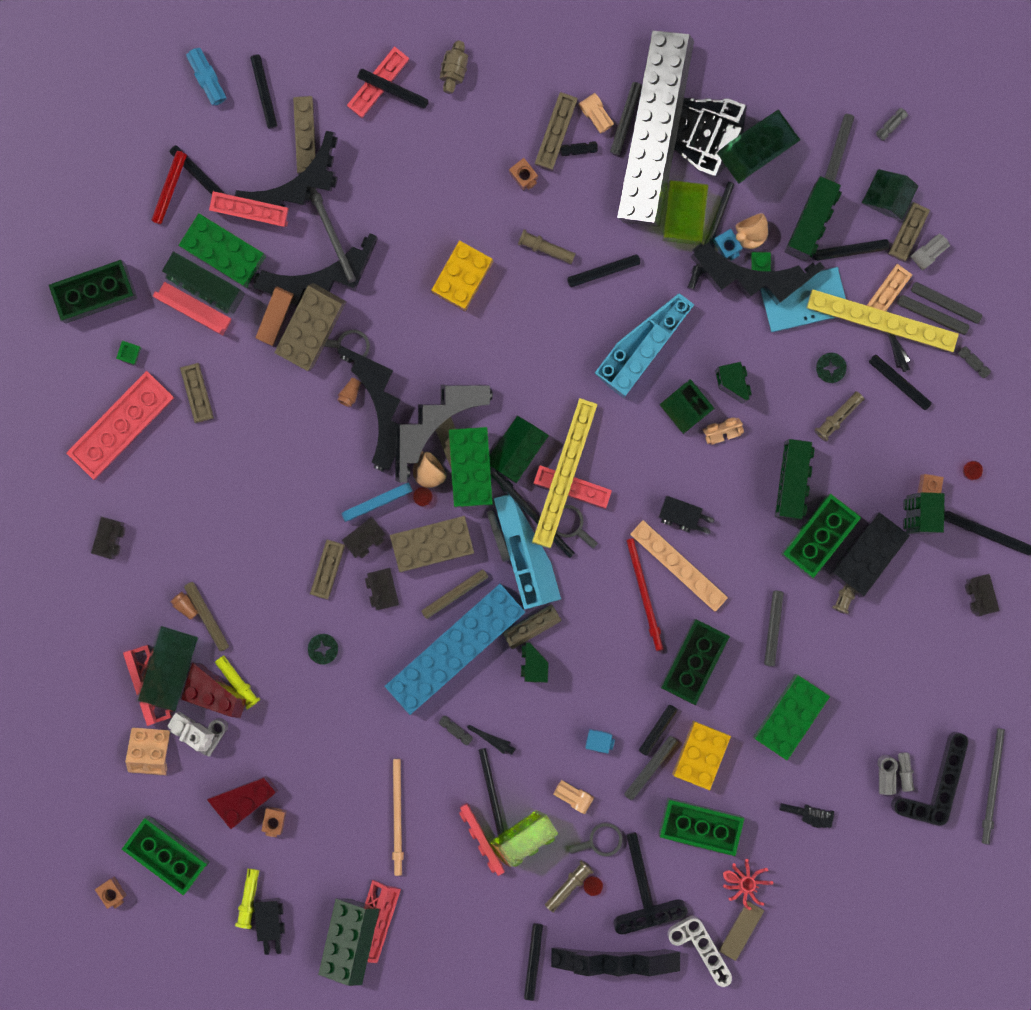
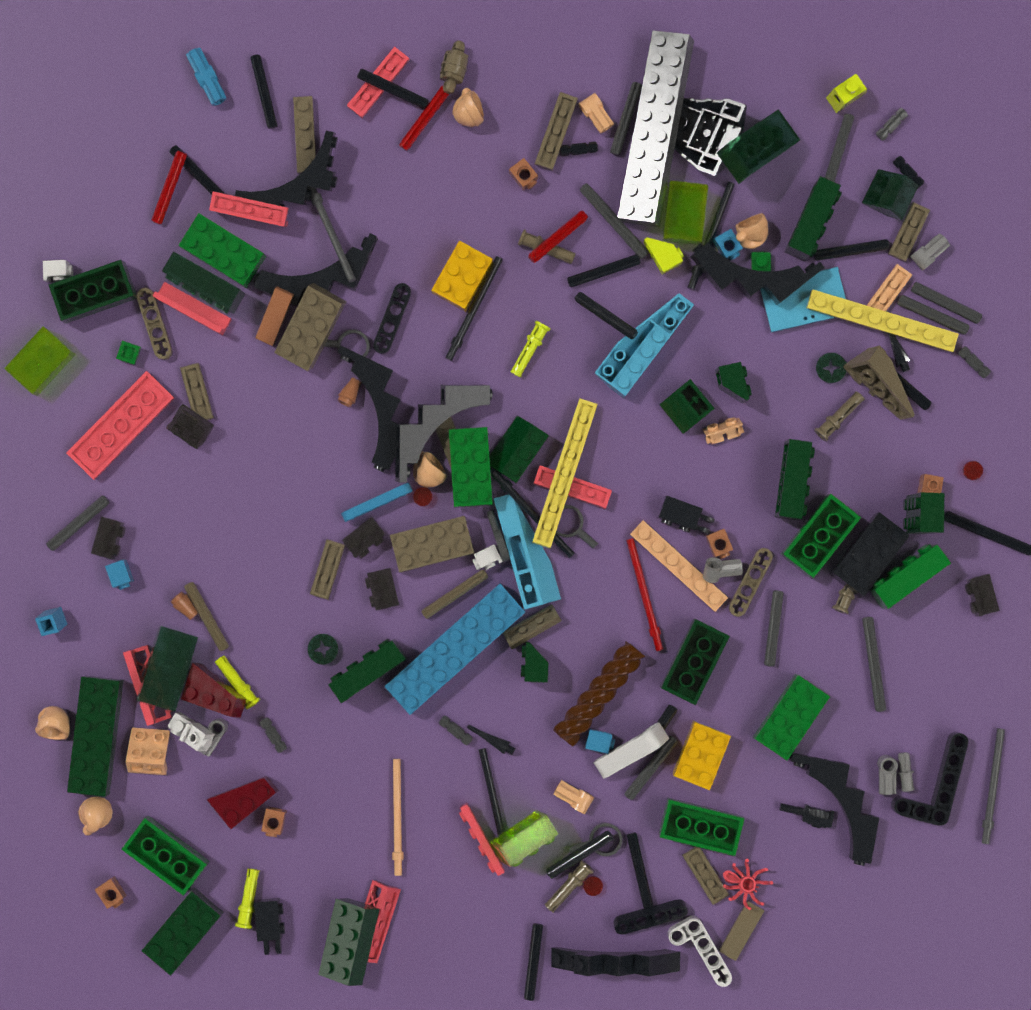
none -> clear neon green brick [4,326,76,396]
none -> dark azure brick [35,607,67,636]
none -> light nougat piece [35,706,70,740]
none -> white brick [43,260,73,283]
none -> dark grey axle [46,496,110,551]
none -> dark green brick [67,676,124,797]
none -> light nougat piece [78,796,113,836]
none -> dark azure brick [105,560,134,590]
none -> dark tan beam [137,288,173,360]
none -> dark green brick [141,888,224,976]
none -> clear smoke bracket [166,404,214,449]
none -> dark grey axle [260,717,287,753]
none -> dark green brick [328,638,407,704]
none -> black beam [373,283,411,355]
none -> red axle [399,86,449,150]
none -> black bar [445,256,503,361]
none -> light nougat piece [452,88,484,127]
none -> white brick [472,545,503,570]
none -> neon yellow pin [510,321,550,378]
none -> red axle [528,211,588,263]
none -> black axle [546,830,614,879]
none -> reddish brown piece [553,641,646,747]
none -> black axle [575,292,638,339]
none -> dark grey axle [580,183,649,259]
none -> white beam [593,722,669,779]
none -> neon yellow slope [643,237,684,275]
none -> dark tan tile [682,846,729,905]
none -> light grey piece [703,557,743,583]
none -> nougat brick [705,529,733,559]
none -> dark tan beam [729,548,773,617]
none -> black arch [789,753,879,866]
none -> neon yellow torso [826,74,867,113]
none -> dark tan wedge [843,345,915,420]
none -> dark grey axle [862,617,886,712]
none -> green brick [869,544,951,609]
none -> black axle [893,156,924,189]

